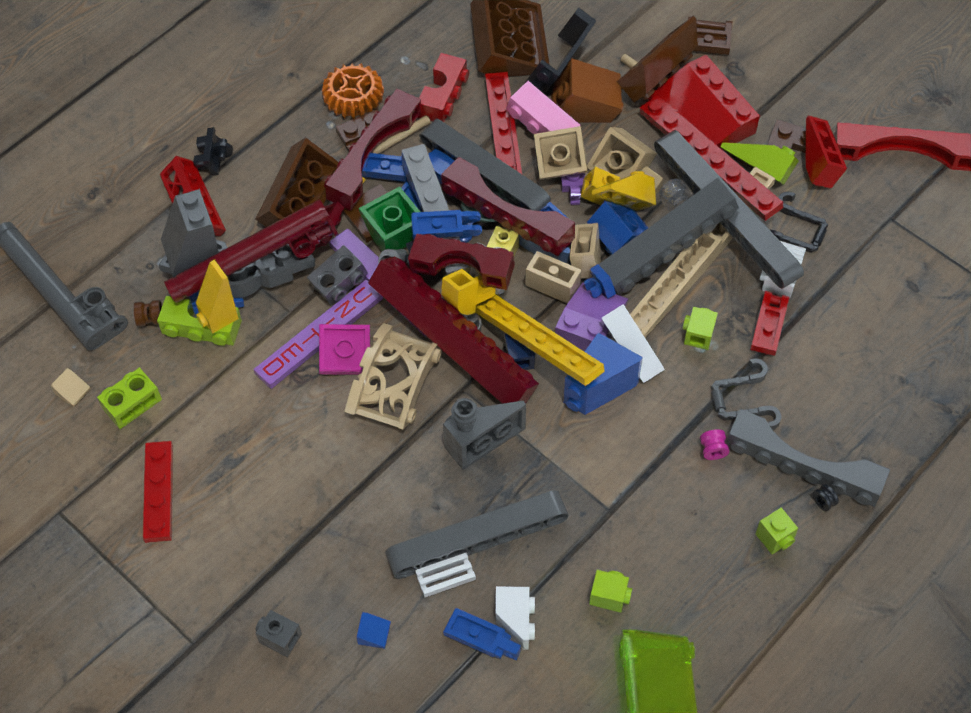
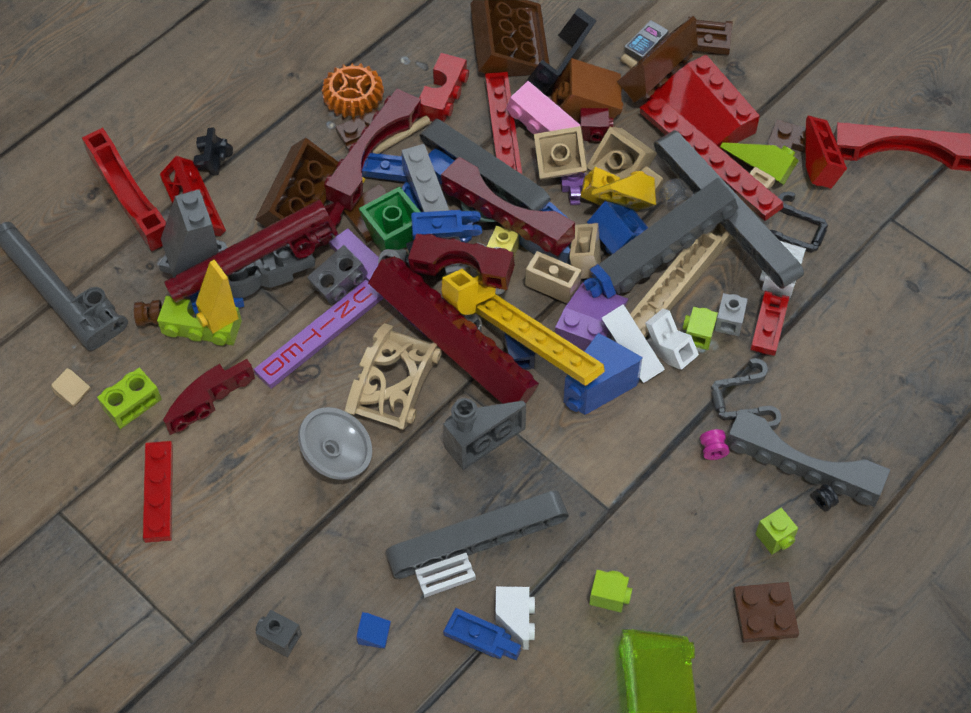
dark pink plate [319,324,370,375] -> none
none -> red arch [82,128,166,252]
none -> dark red slope [163,359,255,435]
none -> light grey dish [298,407,372,480]
none -> dark red brick [580,108,613,142]
none -> tile [624,20,669,61]
none -> white brick [645,308,699,370]
none -> light grey brick [714,293,748,336]
none -> reddish brown plate [733,582,799,643]

